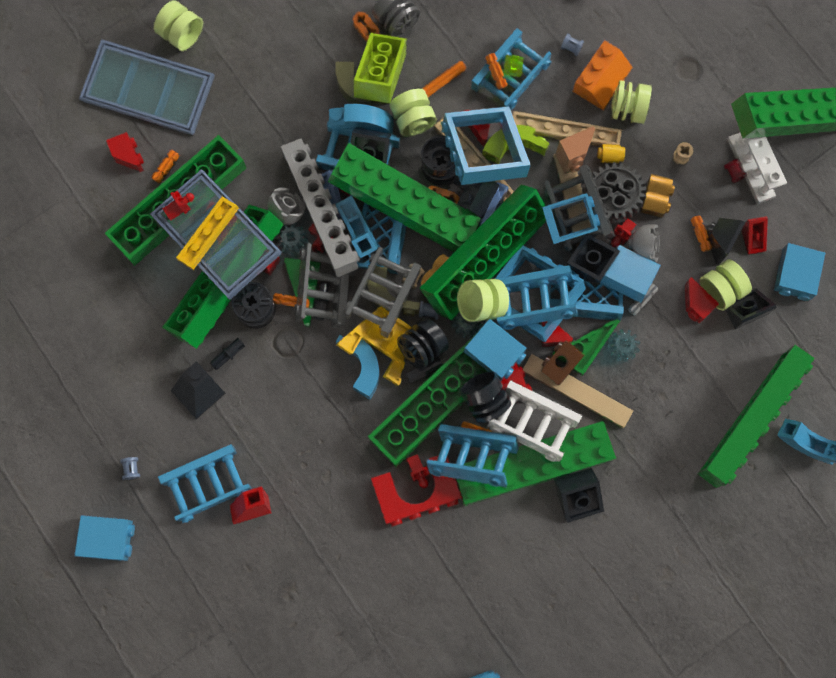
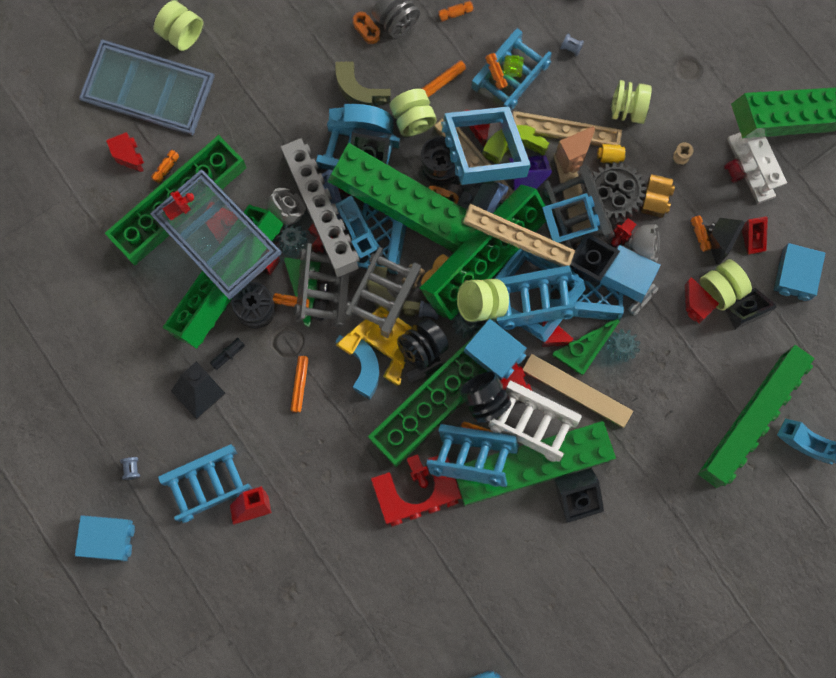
yellow plate [176,196,239,270] -> none
lime brick [354,33,406,103] -> none
reddish brown brick [541,340,585,386] -> none
orange slope [573,40,632,110] -> none
none -> orange axle [291,356,309,412]
none -> orange axle [439,1,473,21]
none -> tan tile [462,204,575,267]
none -> dark purple slope [509,155,552,191]

